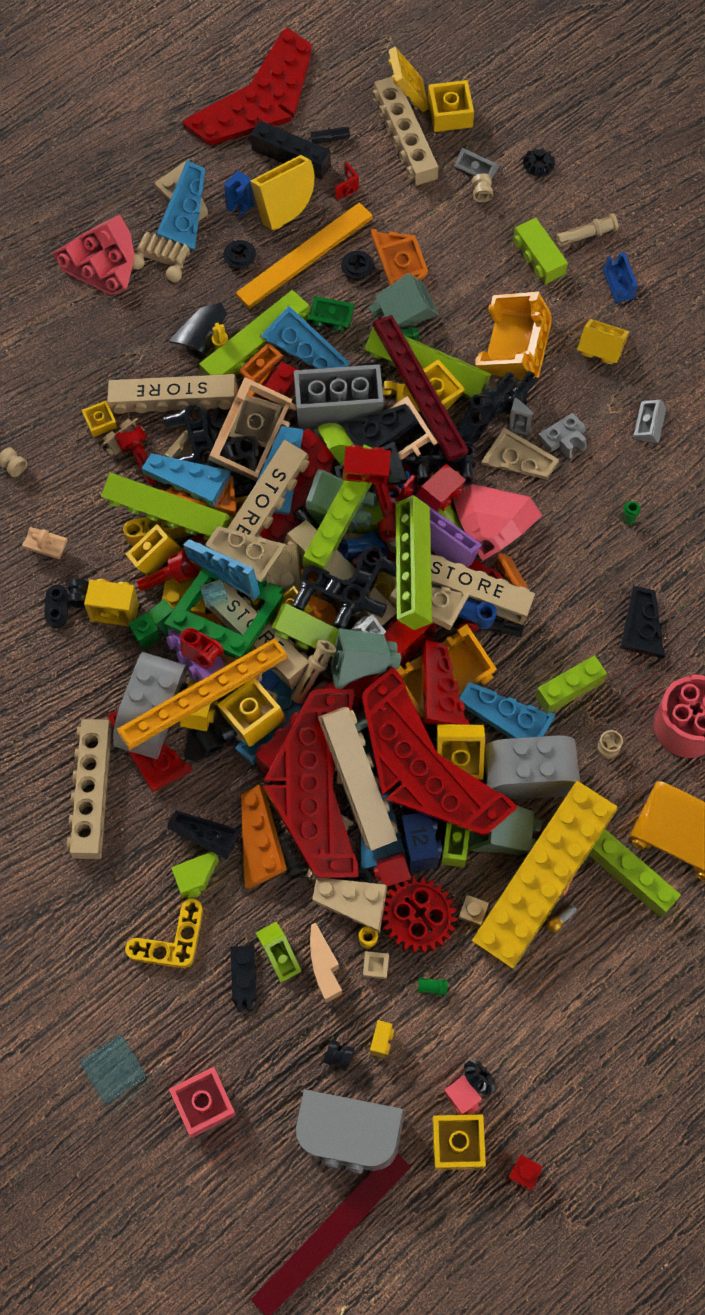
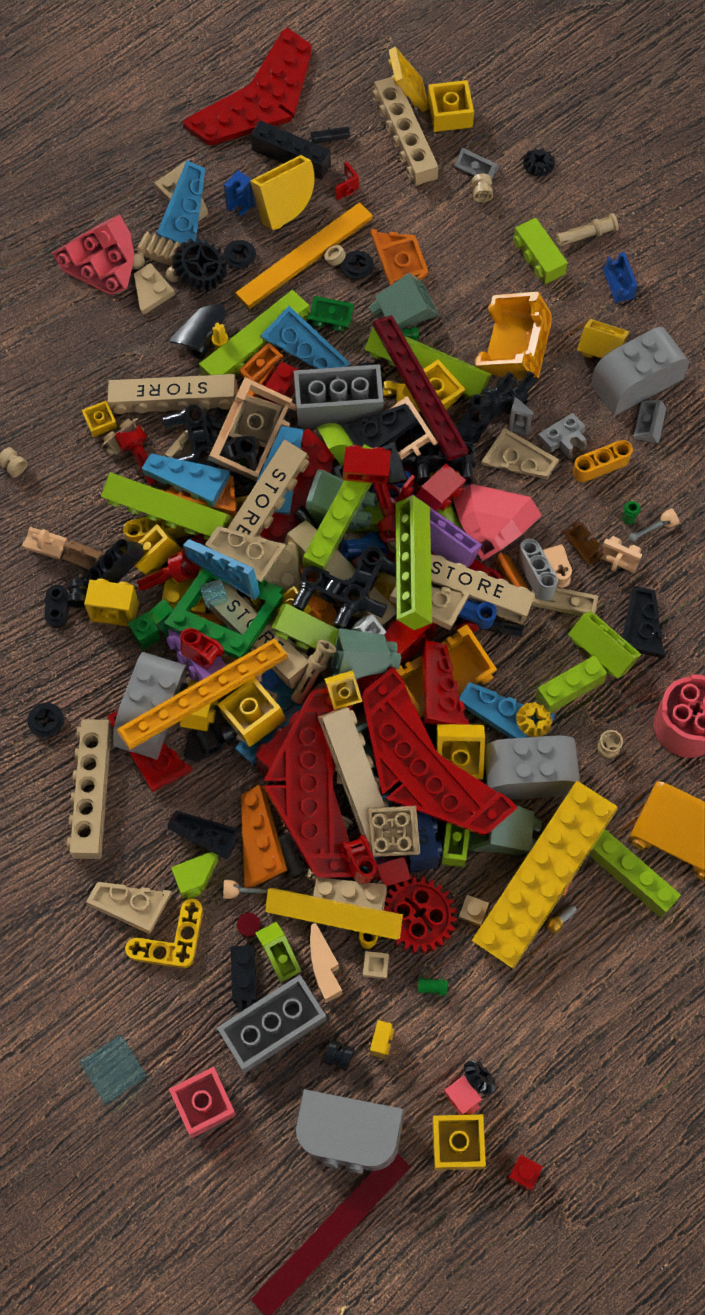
none -> black gear [27,703,64,738]
none -> medium nougat hinge [62,540,105,570]
none -> black beam [86,539,144,585]
none -> tan wing [86,882,172,934]
none -> tan wing [134,263,175,315]
none -> black gear [172,238,227,293]
none -> light grey brick [217,975,327,1074]
none -> light nougat hinge [223,880,279,899]
none -> dark red tile [237,913,261,938]
none -> yellow tile [265,888,403,940]
none -> tan tile [324,245,346,266]
none -> yellow piece [325,670,362,710]
none -> red piece [341,835,377,884]
none -> tan tile [368,806,420,857]
none -> yellow gear [516,701,553,737]
none -> light grey beam [517,539,558,601]
none -> tan tile [531,587,599,616]
none -> light nougat piece [543,544,572,589]
none -> reddish brown hinge [563,520,604,564]
none -> lime brick [568,611,642,678]
none -> light orange beam [572,440,633,482]
none -> light grey brick [591,327,689,416]
none -> light nougat hips [601,536,642,573]
none -> hinge [629,508,679,542]

